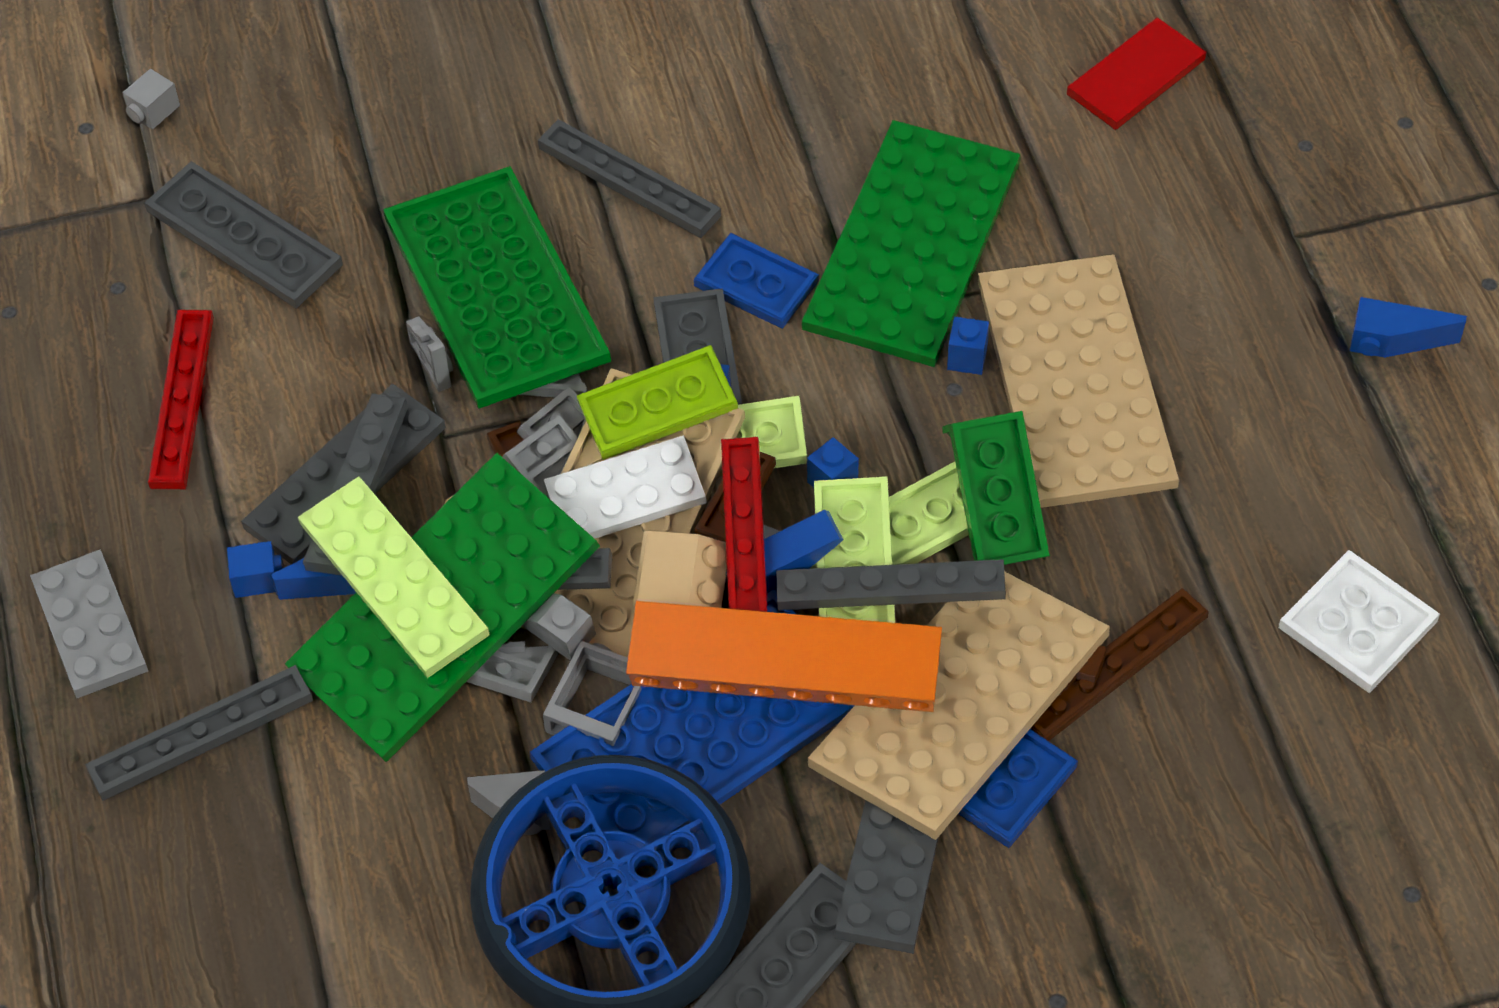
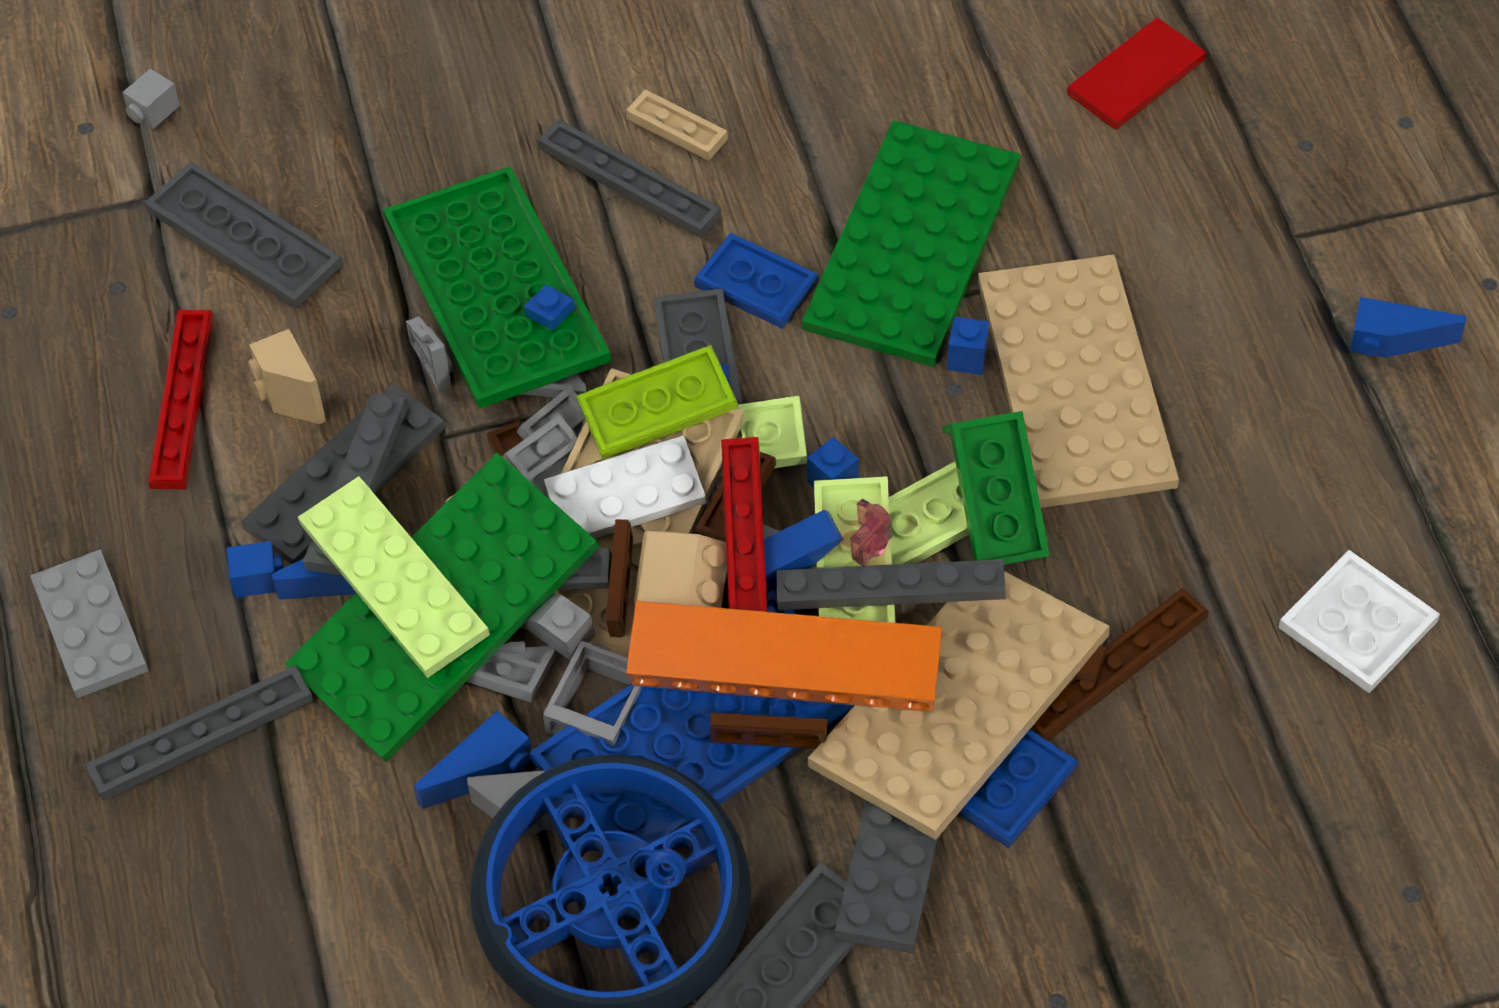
none -> tan slope [248,329,326,424]
none -> blue slope [414,711,531,809]
none -> blue plate [524,285,575,330]
none -> reddish brown tile [606,519,634,637]
none -> tan plate [626,89,728,161]
none -> blue plate [645,848,686,889]
none -> reddish brown tile [709,713,827,749]
none -> clear pink bracket [850,499,892,566]

